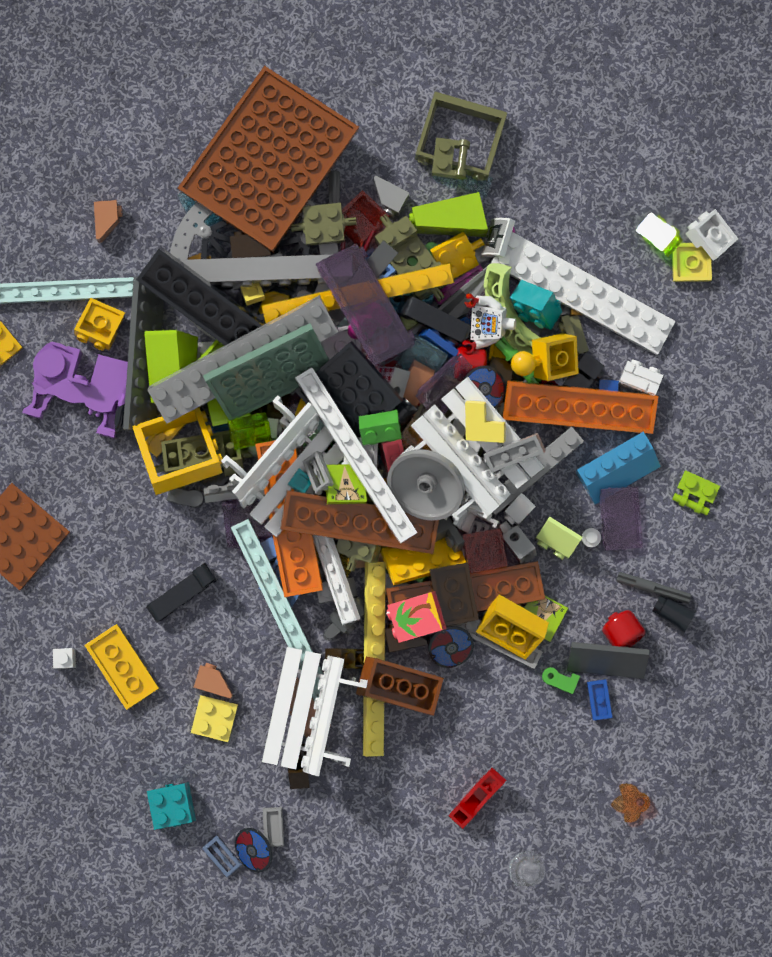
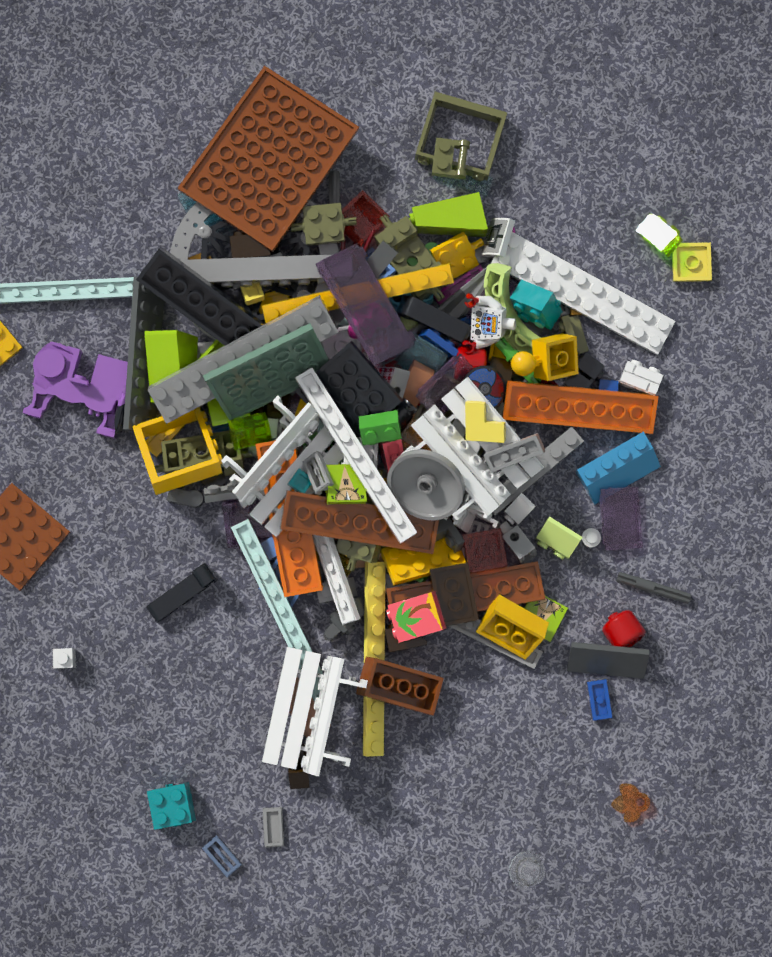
yellow plate [74,298,125,351] -> none
yellow plate [84,624,159,710] -> none
nougat slope [94,200,123,243] -> none
light yellow plate [191,695,238,742] -> none
nougat slope [193,663,233,699] -> none
shield [235,828,272,873] -> none
dark brown slope [325,648,364,669] -> none
light grey slope [374,175,409,216] -> none
shield [428,626,474,668] -> none
red arch [448,768,506,829] -> none
bright green leg [542,667,580,694] -> none
black plant [652,596,697,634] -> none
lime plate [672,470,720,516] -> none
white plate [685,209,738,261] -> none

